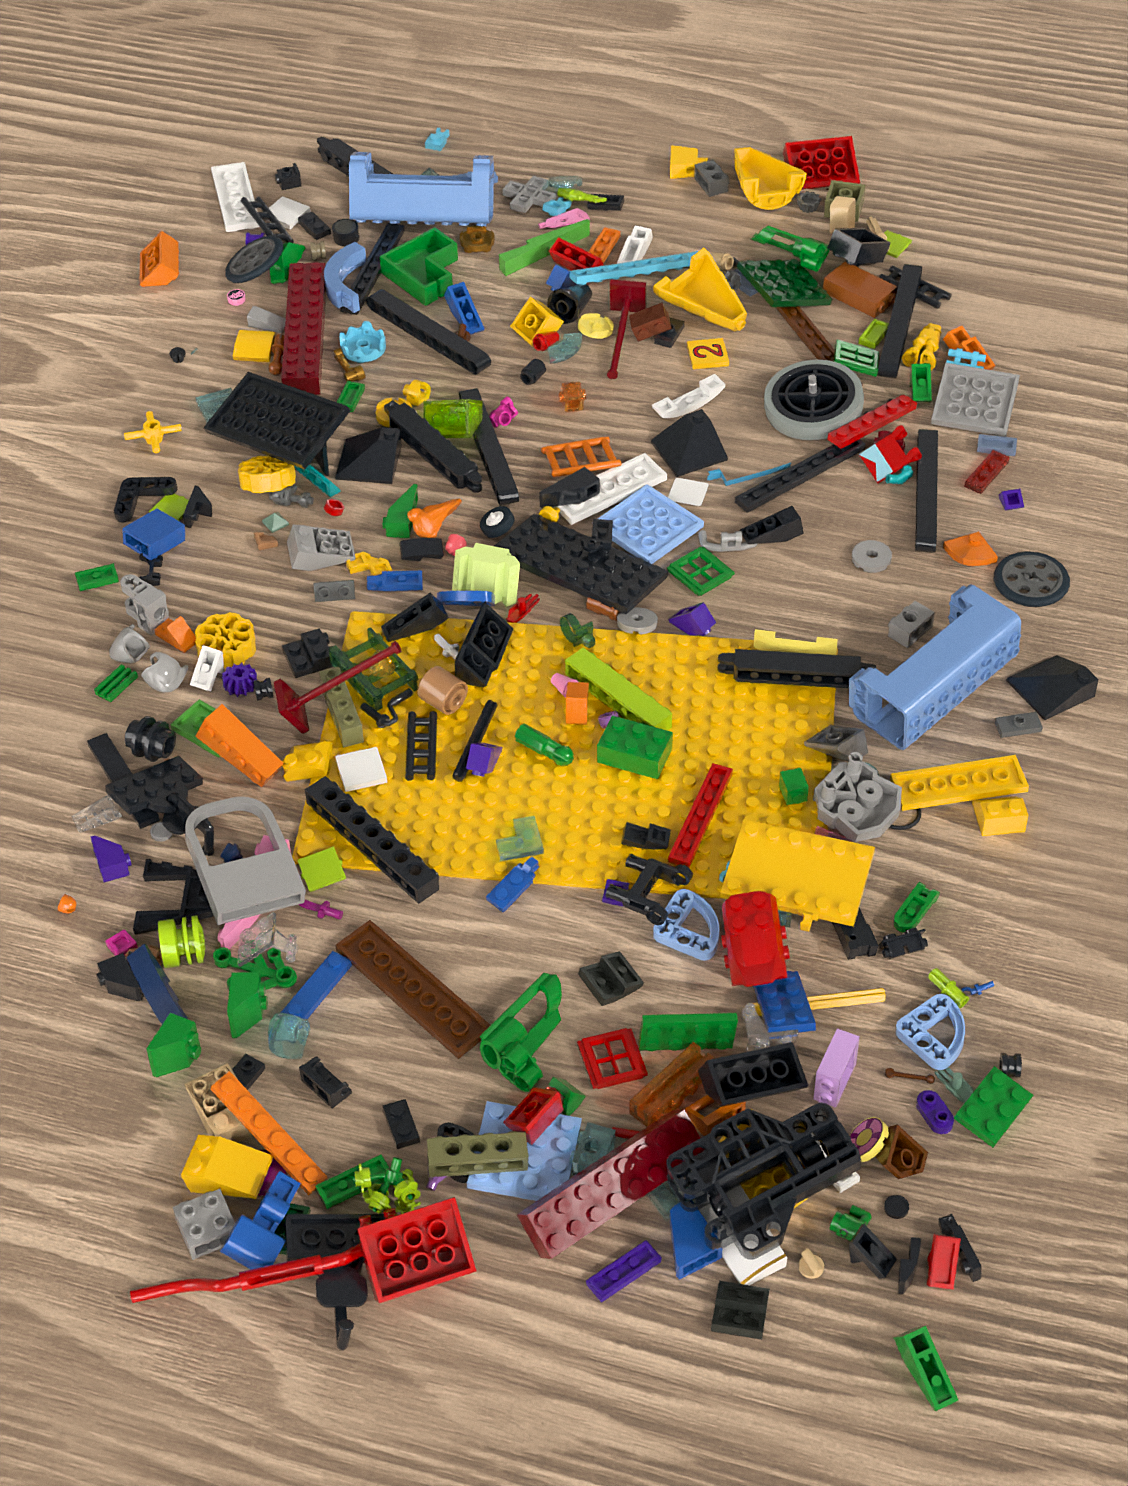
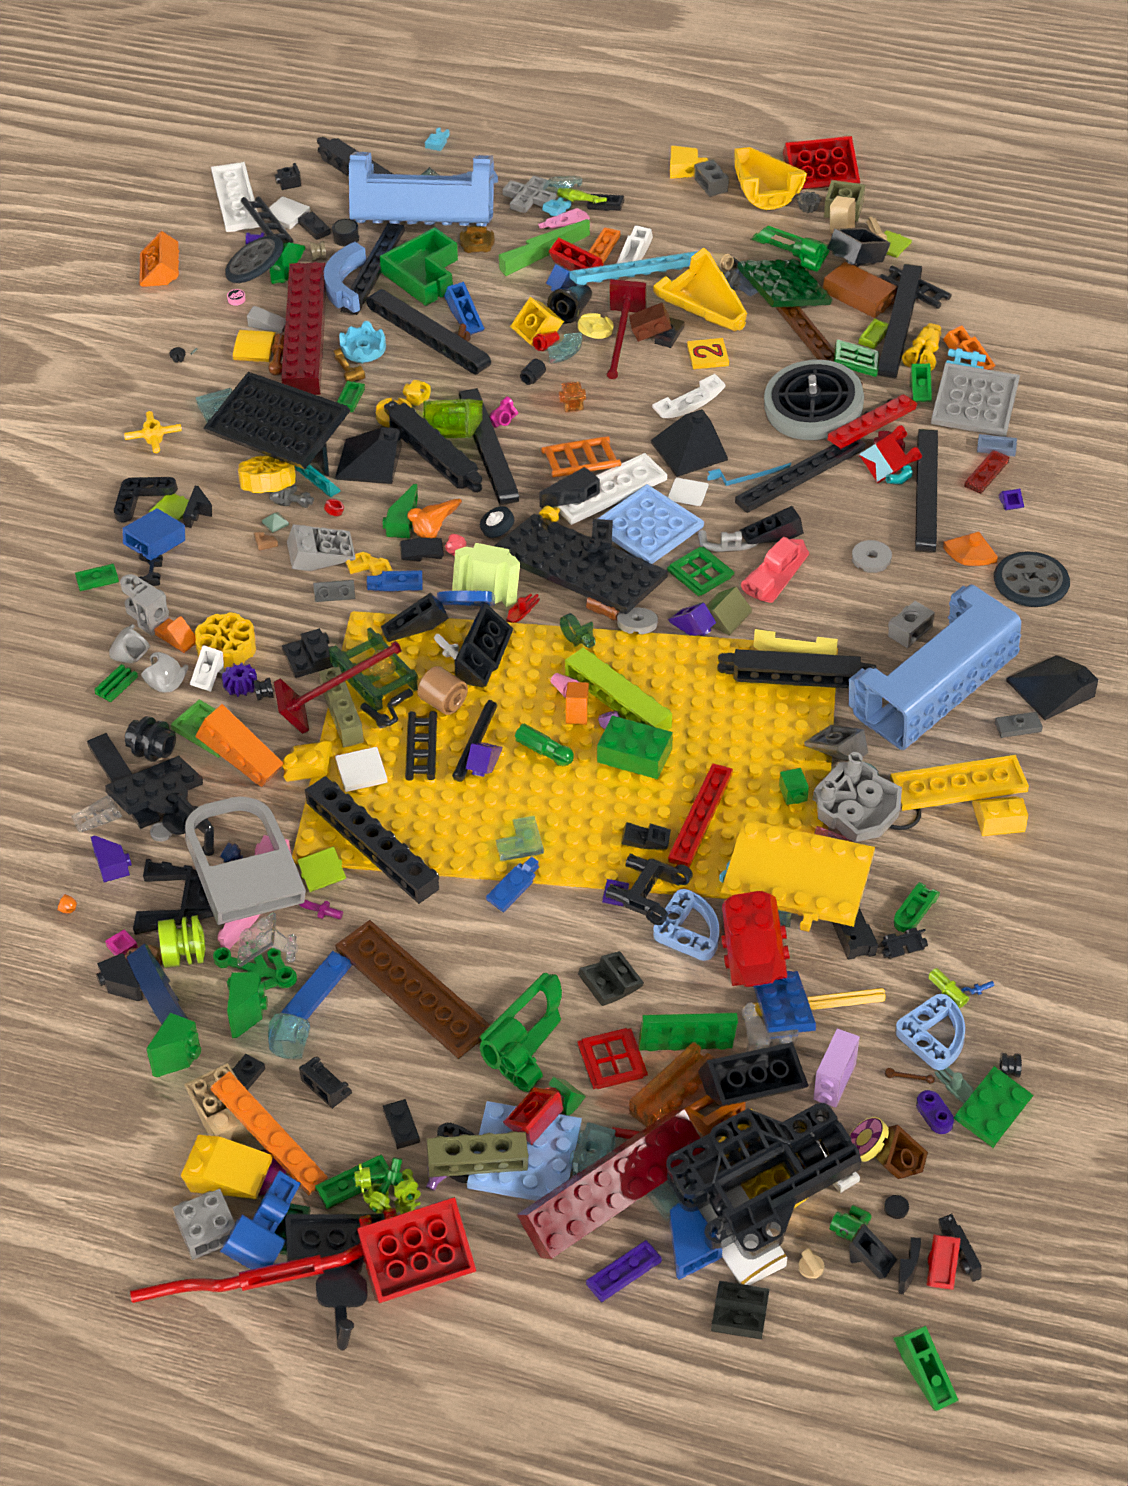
none -> olive slope [706,587,752,636]
none -> coral panel [741,537,809,603]

